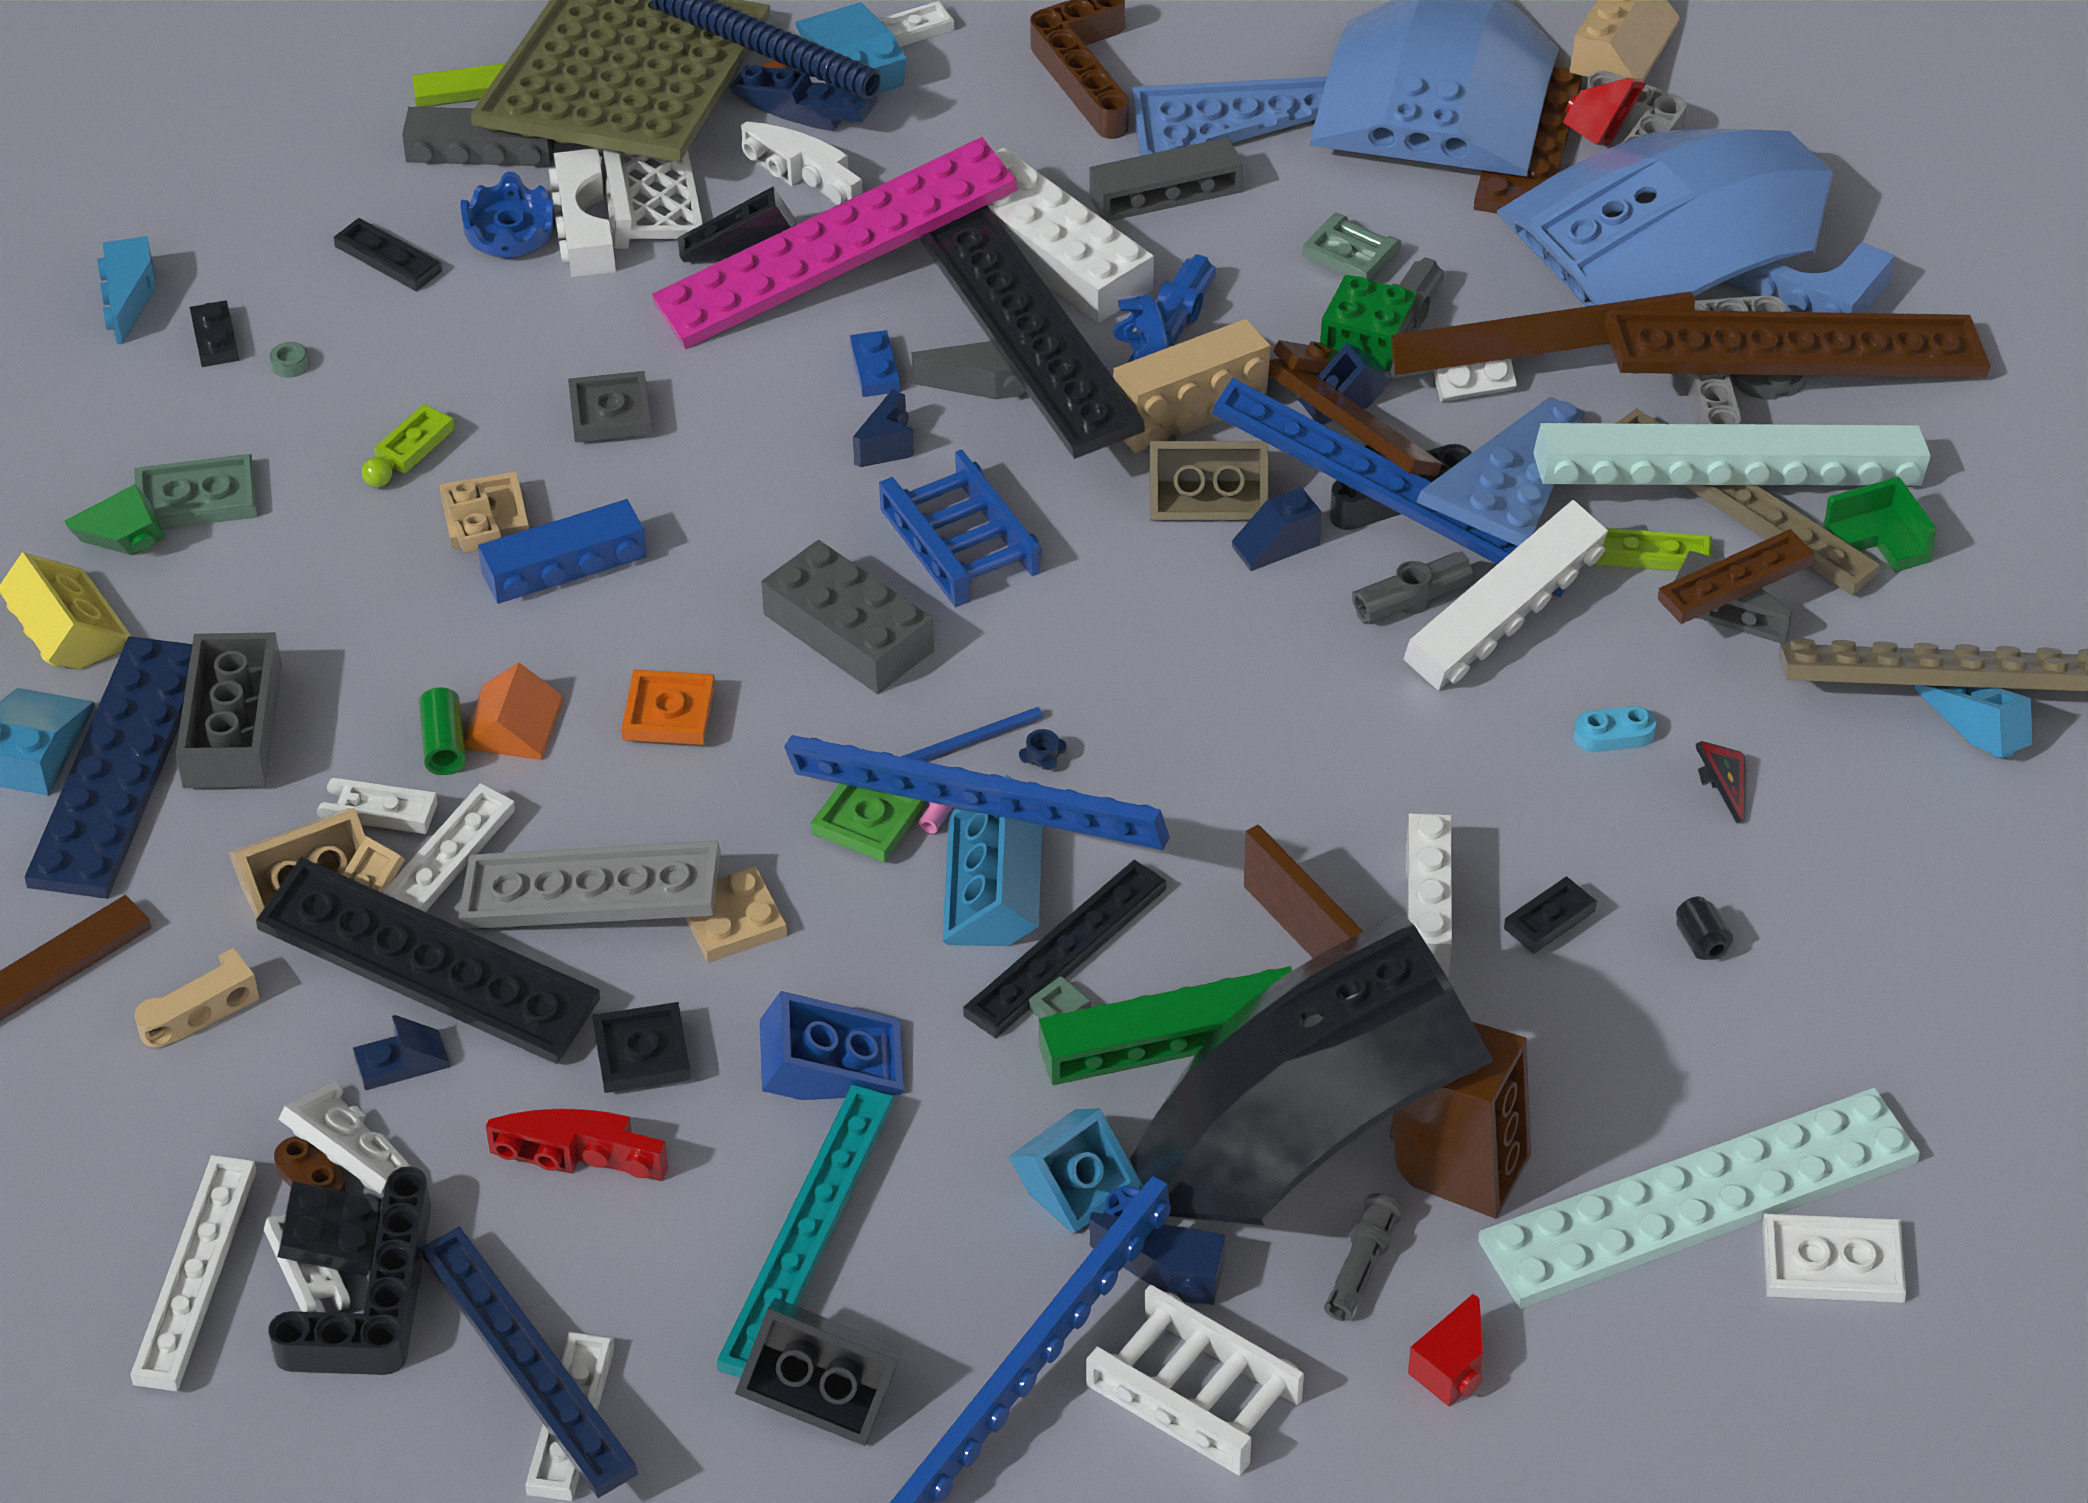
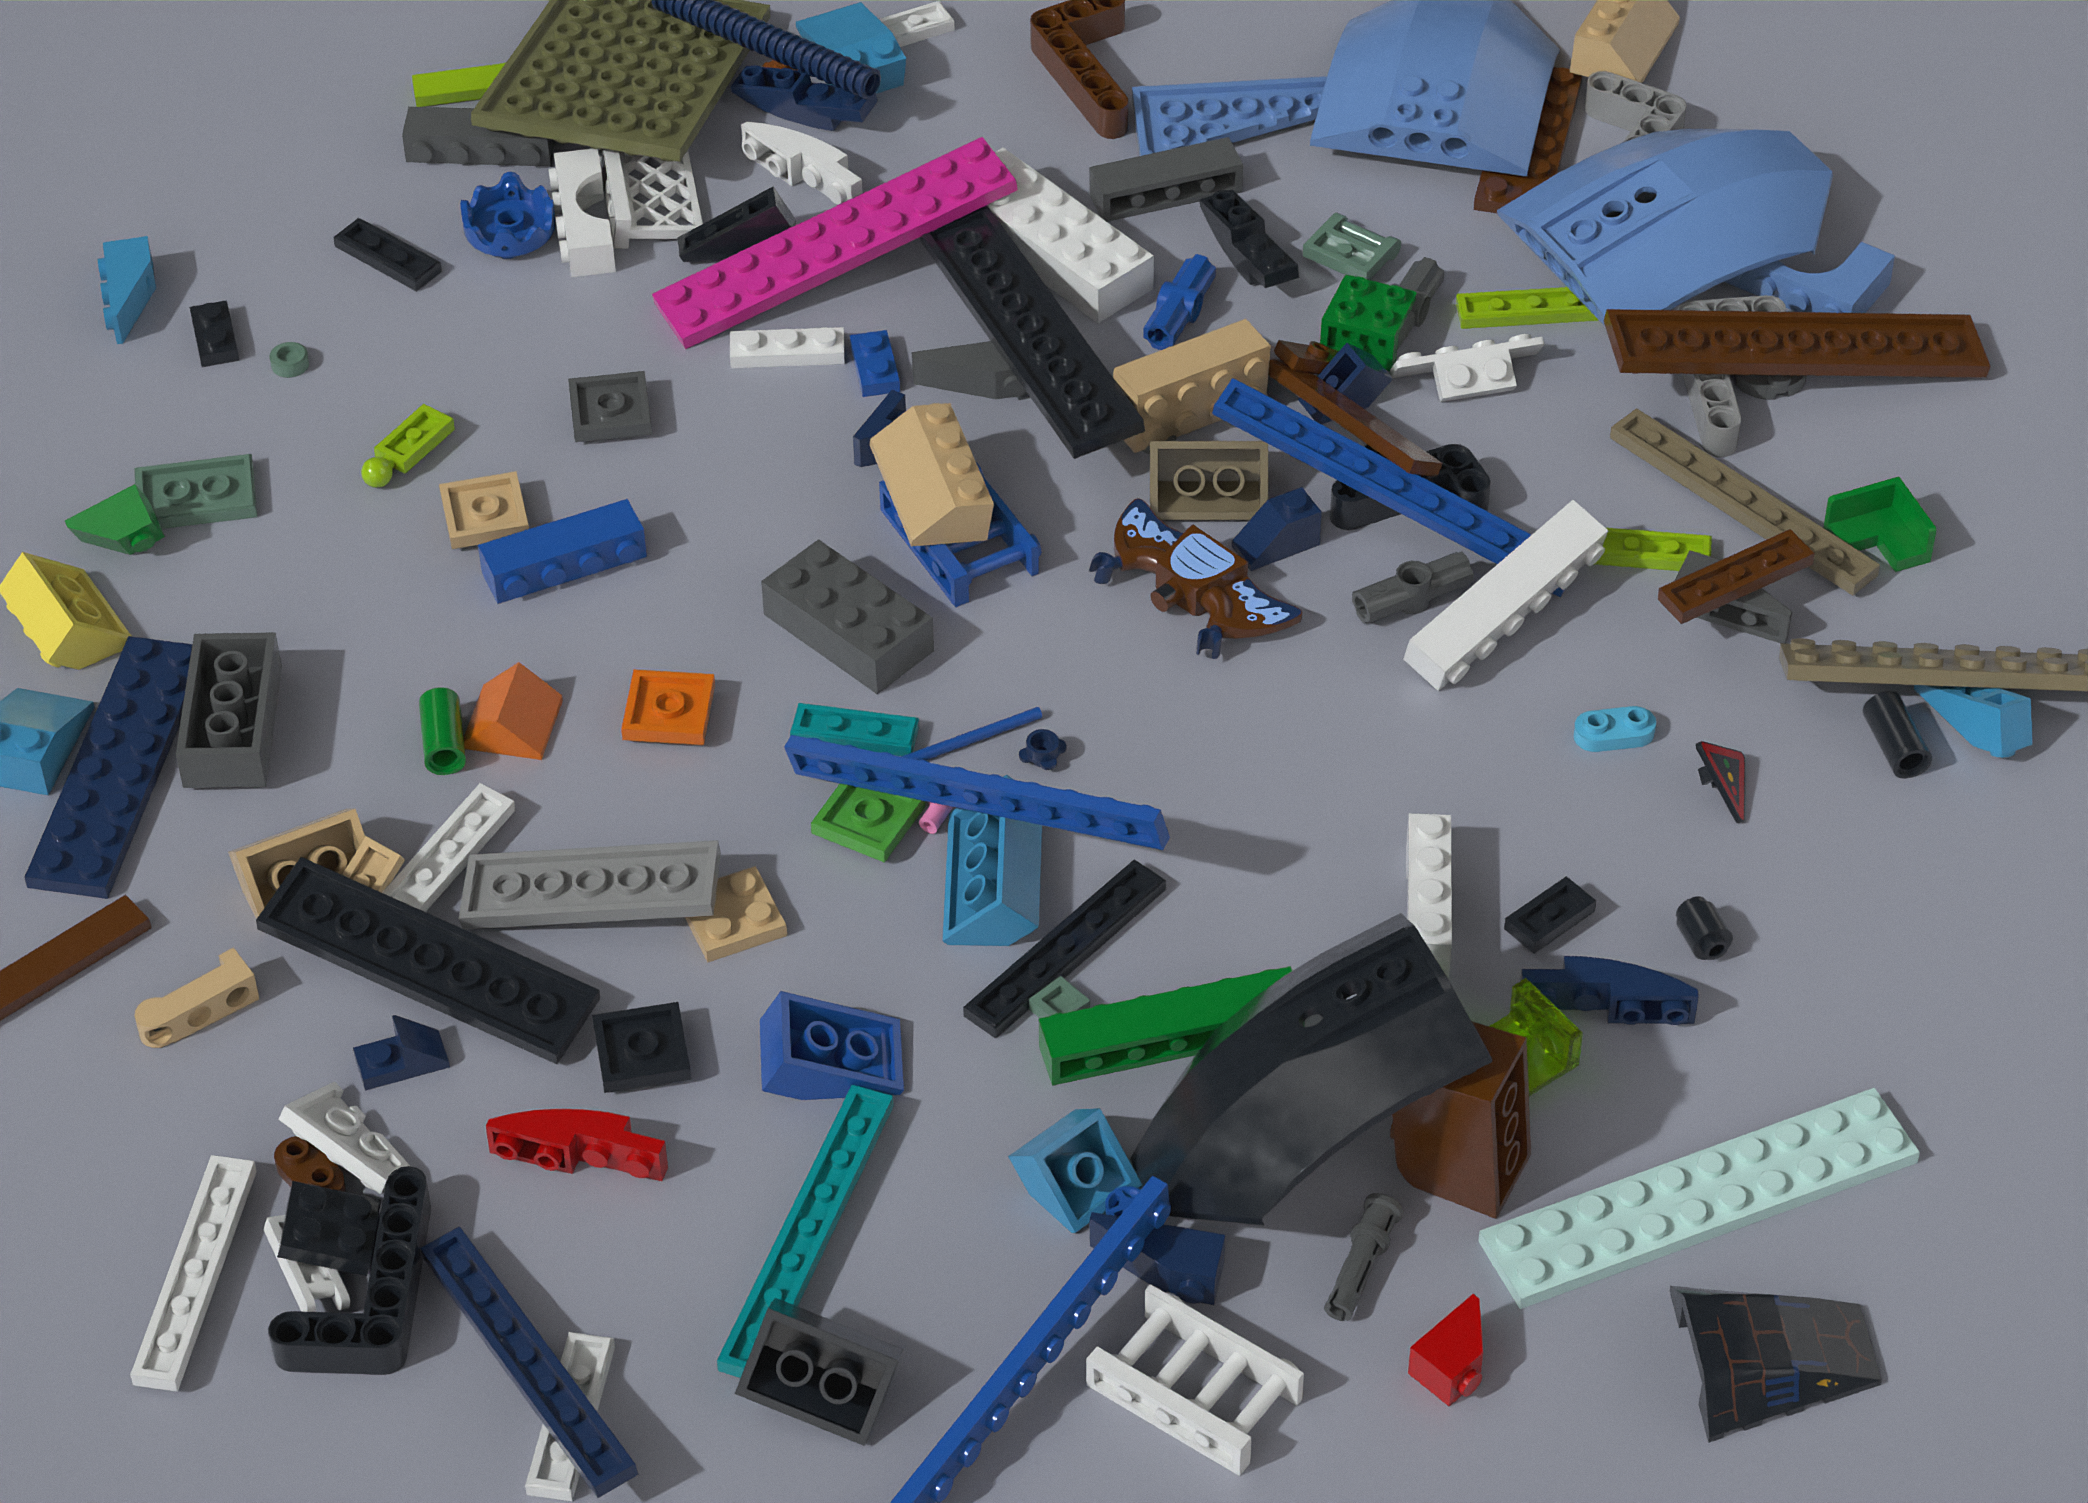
white hinge [317,778,438,834] -> none
tan slope [442,480,501,554] -> none
blue plate [1113,293,1175,362] -> none
reddish brown tile [1244,824,1363,958] -> none
reddish brown tile [1391,291,1694,375] -> none
medium blue wing [1416,397,1585,546] -> none
light aqua brick [1533,423,1931,486] -> none
red slope [1563,78,1647,146] -> none
white tile [1762,1214,1906,1303] -> none
none -> white plate [730,327,845,368]
none -> teal tile [790,703,919,756]
none -> tan slope [870,403,994,547]
none -> torso [1089,498,1302,659]
none -> black slope [1199,189,1299,288]
none -> lime tile [1456,287,1599,329]
none -> clear neon green bracket [1490,978,1583,1096]
none -> dark blue slope [1519,956,1699,1025]
none -> black wedge [1669,1285,1882,1443]
none -> black pin [1862,691,1932,779]

